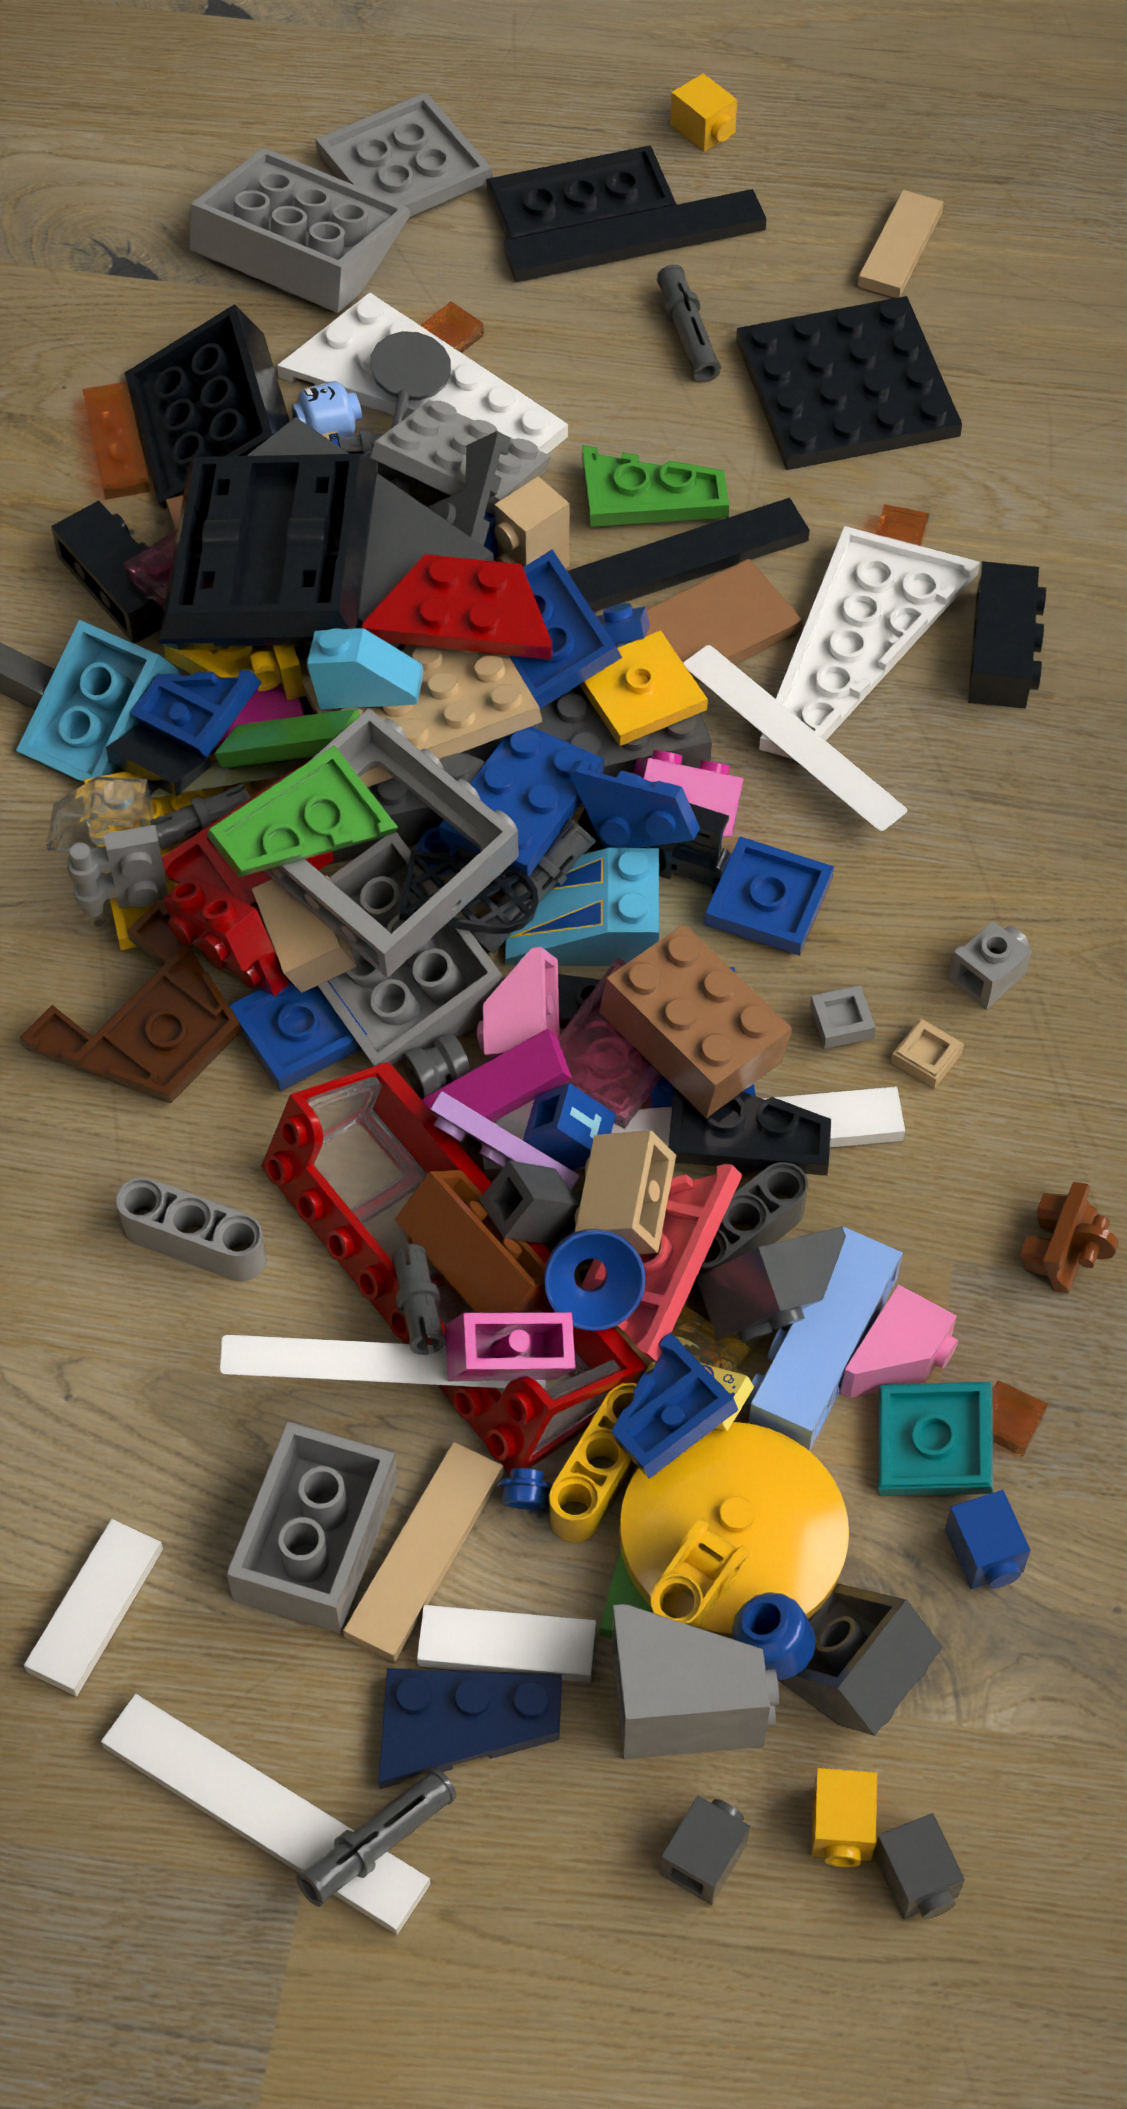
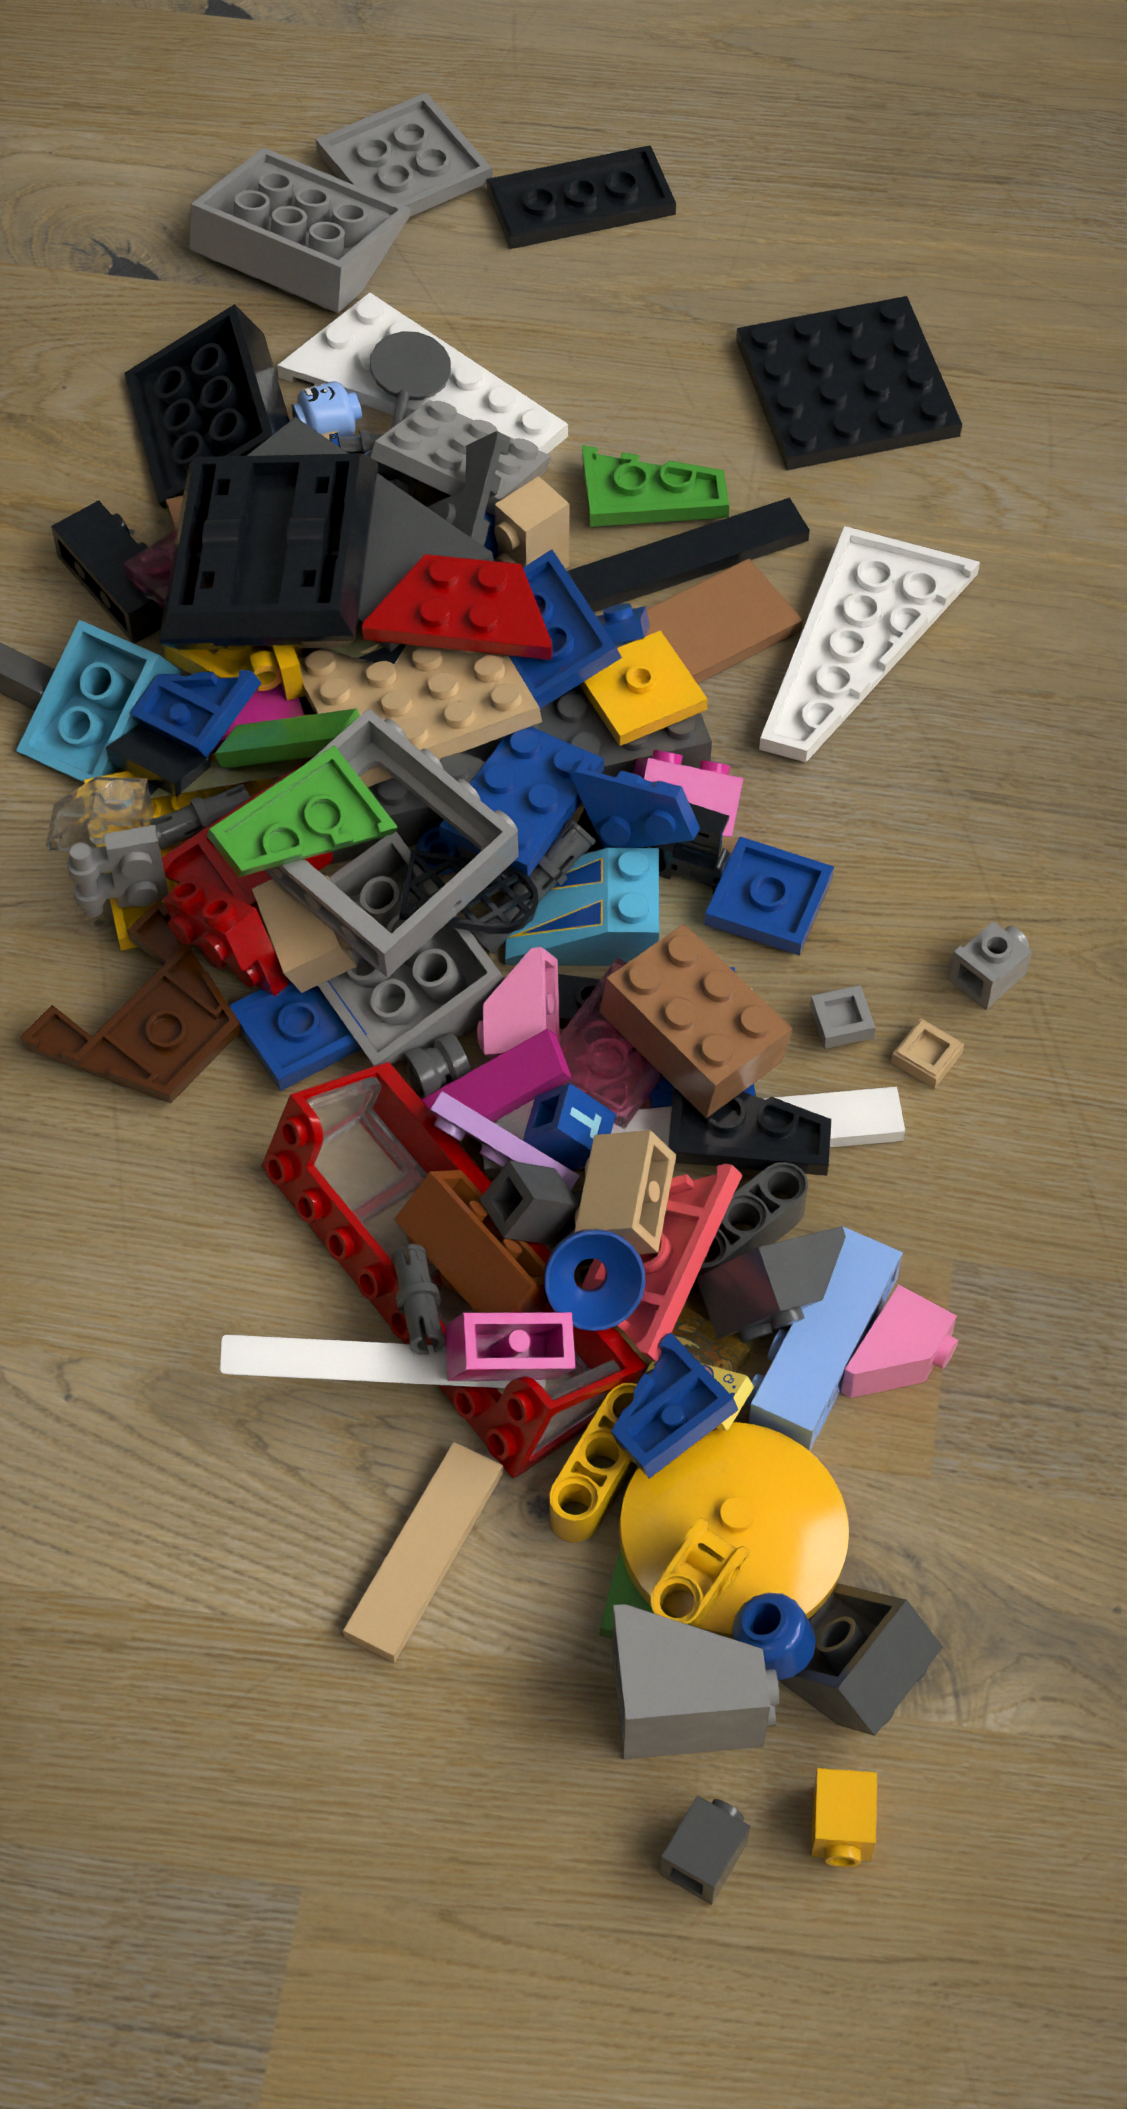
white tile [24,1519,163,1697] -> none
clear orange tile [82,381,151,500] -> none
white tile [101,1694,430,1935] -> none
light grey beam [116,1177,267,1282] -> none
light grey brick [226,1421,398,1633] -> none
dark grey pin [296,1768,456,1907] -> none
medium azure slope [307,628,424,709] -> none
dark blue wing [378,1668,562,1789] -> none
white tile [417,1605,596,1683] -> none
clear orange tile [420,301,484,353] -> none
blue plate [498,1468,553,1510] -> none
black tile [504,189,766,282] -> none
dark grey pin [657,264,721,382] -> none
yellow brick [670,73,737,152] -> none
white sticker [683,645,907,831] -> none
tan tile [858,190,944,298] -> none
dark grey brick [873,1813,965,1920] -> none
clear orange tile [876,504,930,546] -> none
teal plate [878,1381,994,1496] -> none
blue brick [945,1490,1031,1589] -> none
black brick [968,561,1046,709] -> none
clear orange tile [993,1380,1048,1456] -> none
dark orange hips [1021,1182,1118,1294] -> none

